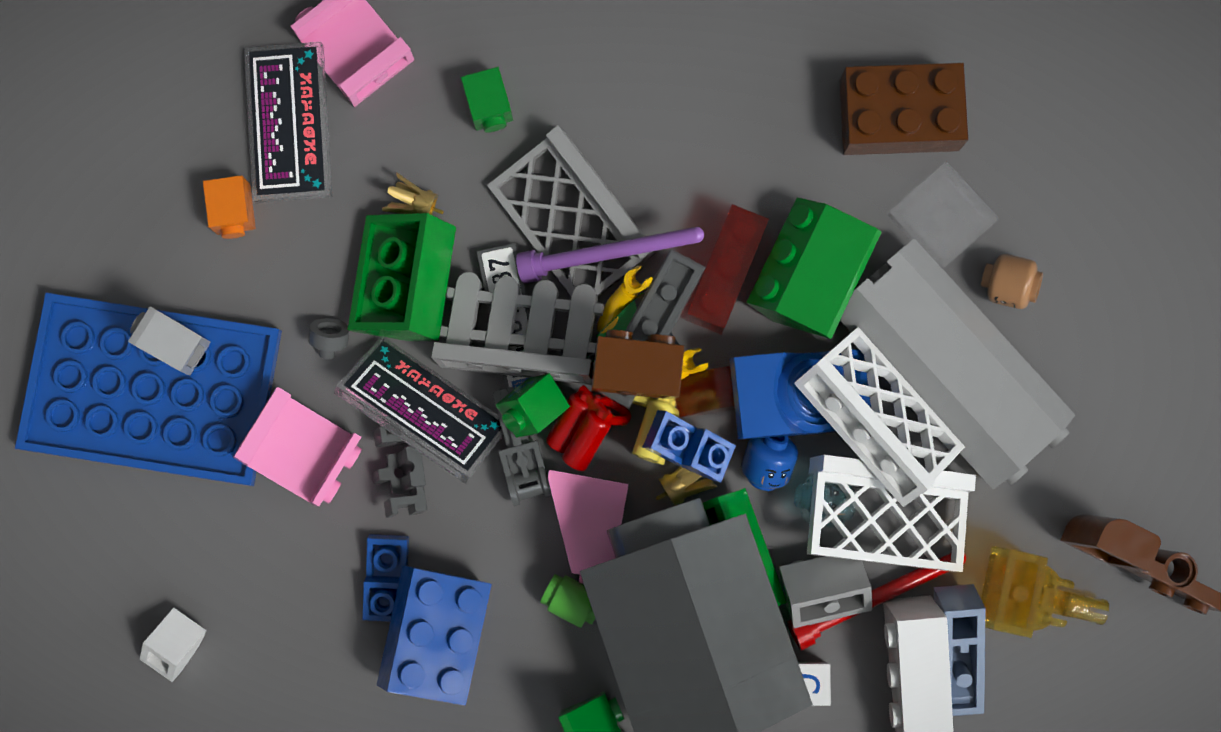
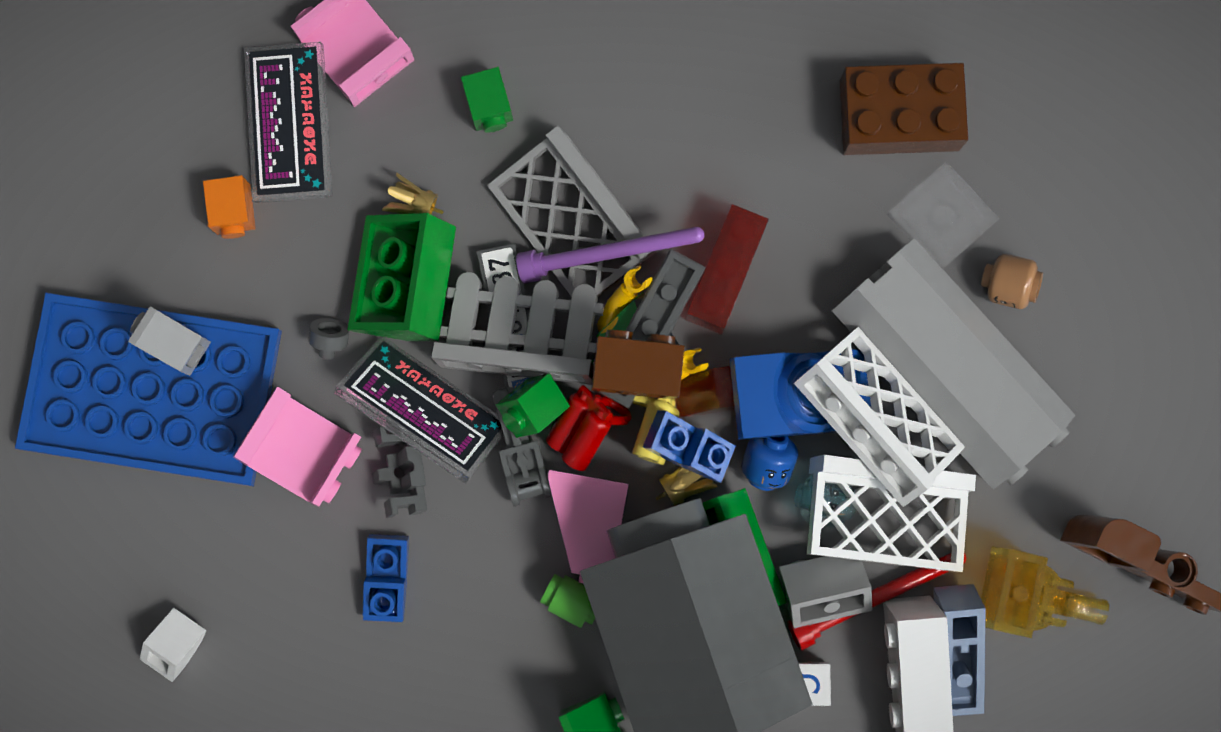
blue brick [376,565,492,706] -> none
green slope [746,197,882,339] -> none

